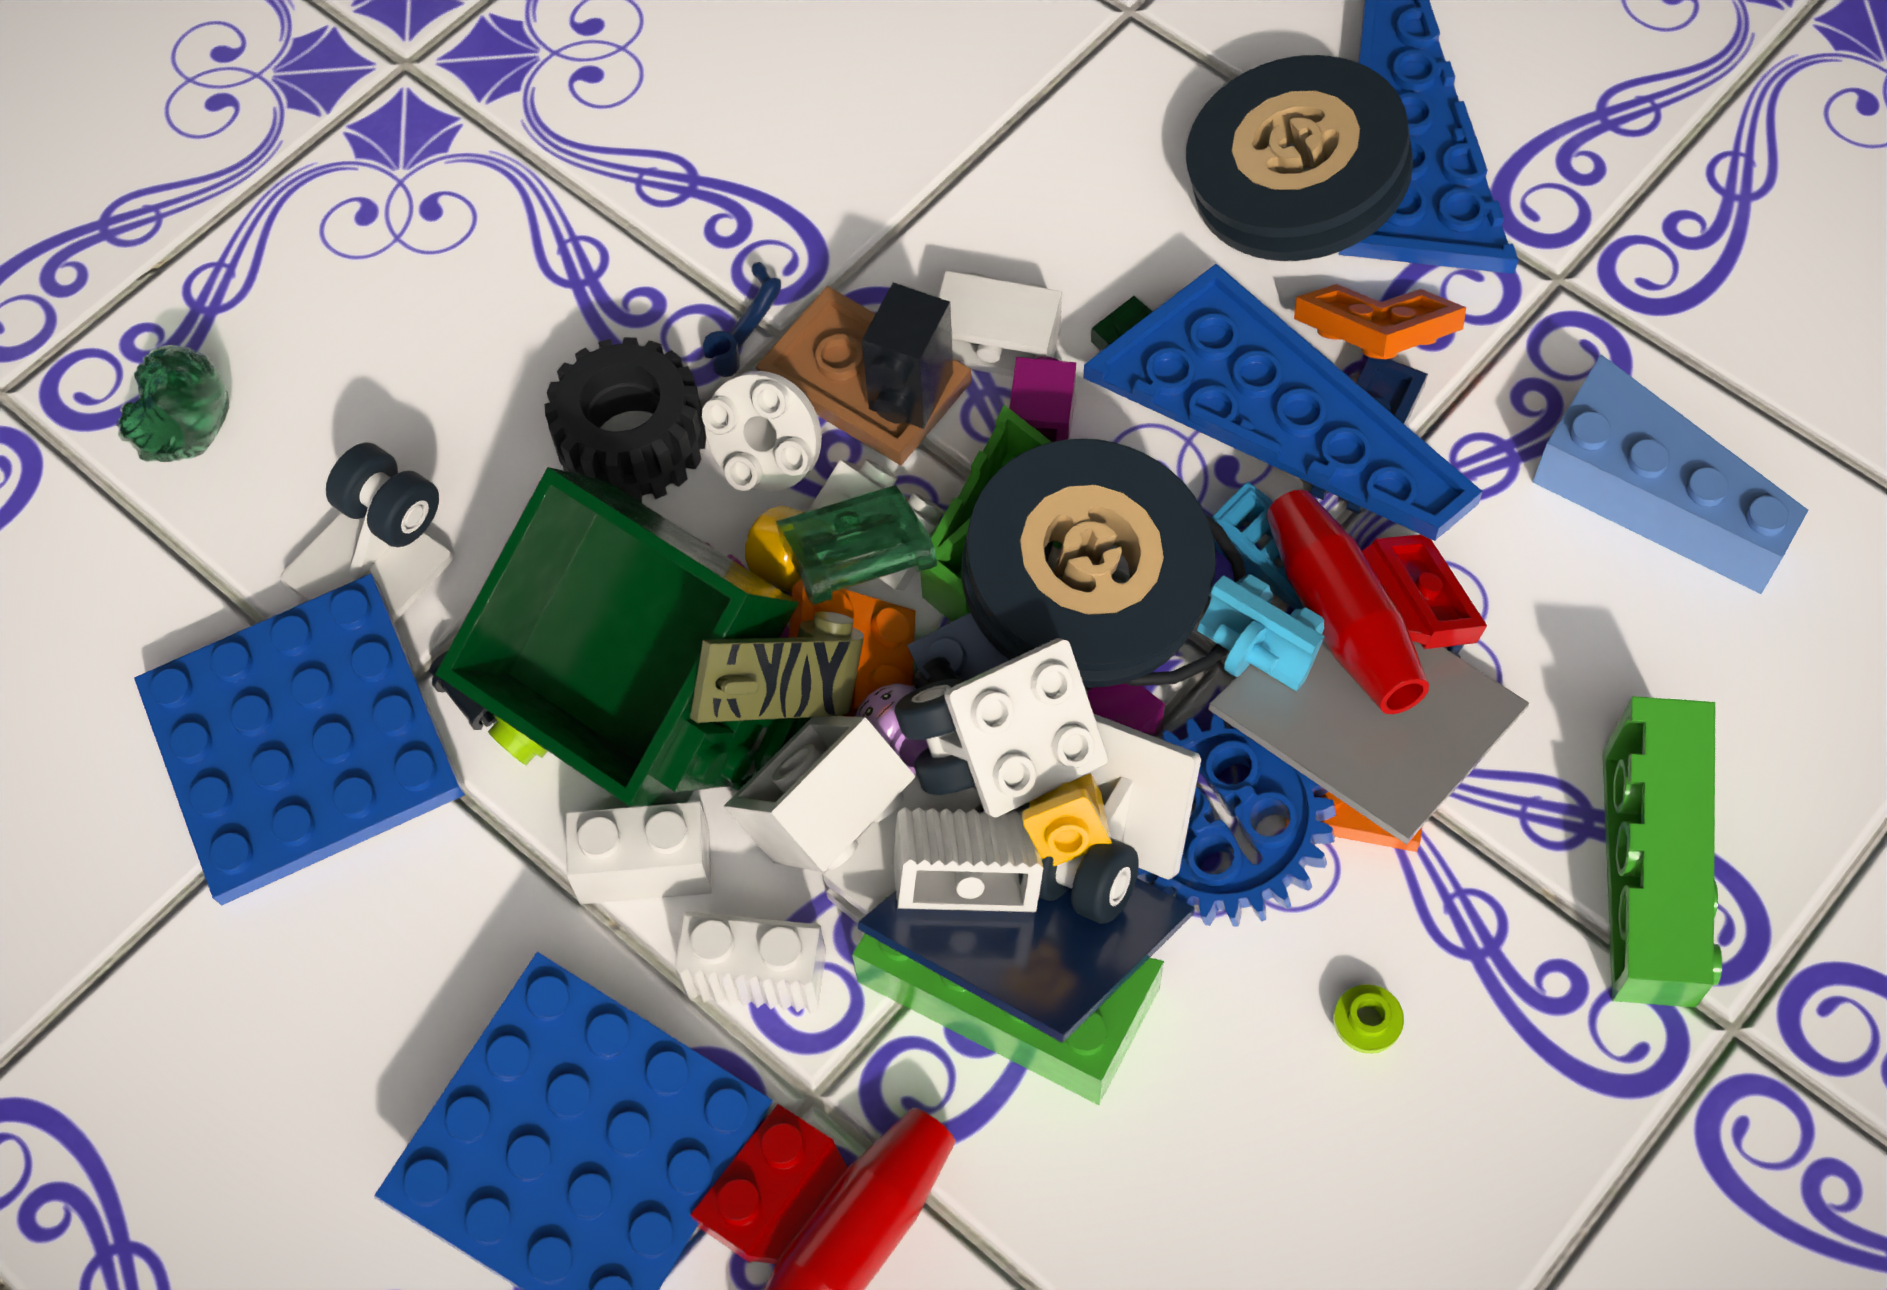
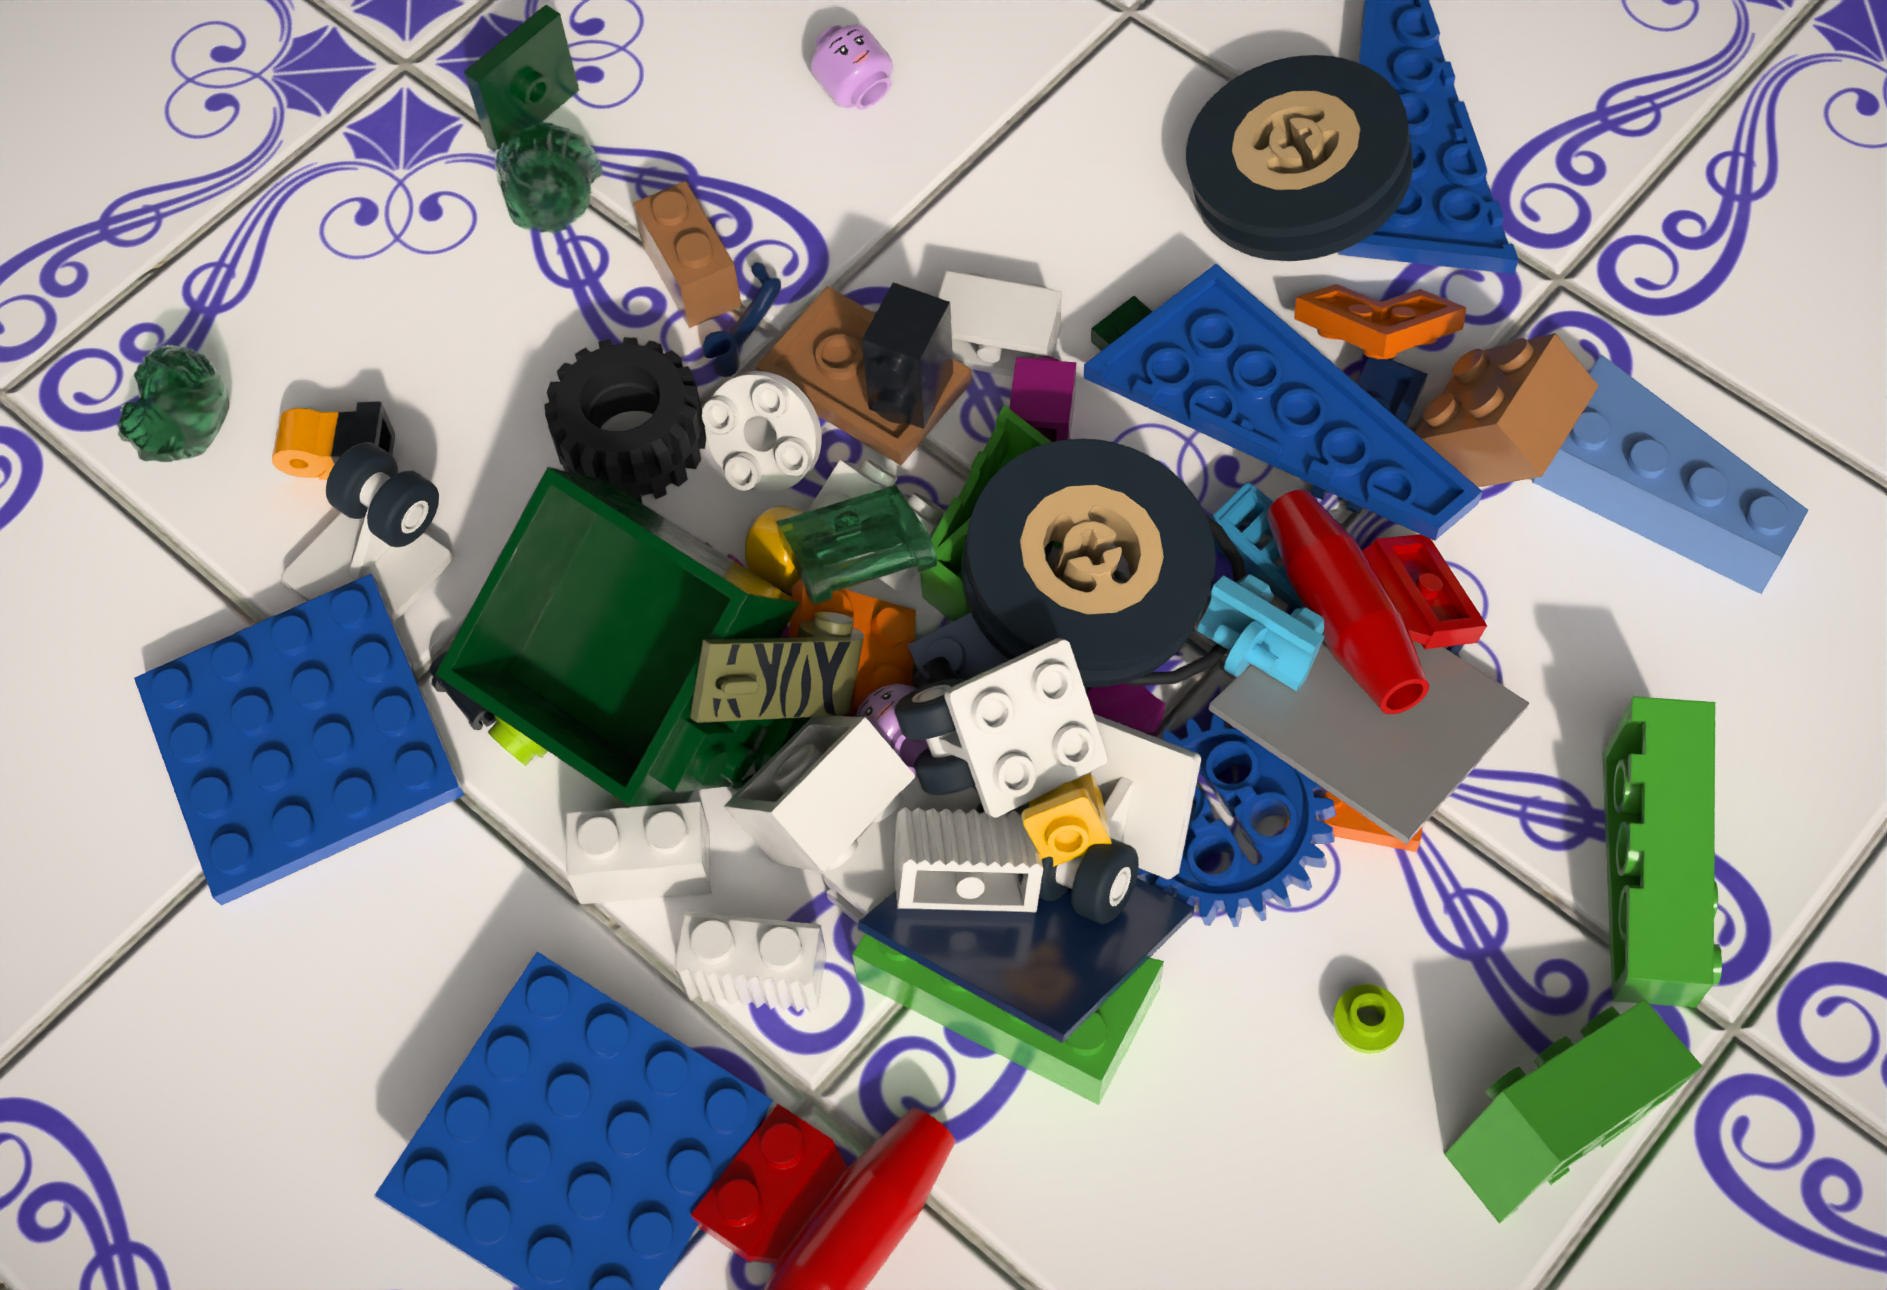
none -> light orange leg [272,401,396,480]
none -> dark green plate [464,4,579,157]
none -> clear green hair [495,123,602,234]
none -> medium nougat brick [633,181,742,329]
none -> lavender head [810,24,893,110]
none -> medium nougat brick [1415,333,1599,487]
none -> bright green wedge [1444,999,1703,1224]

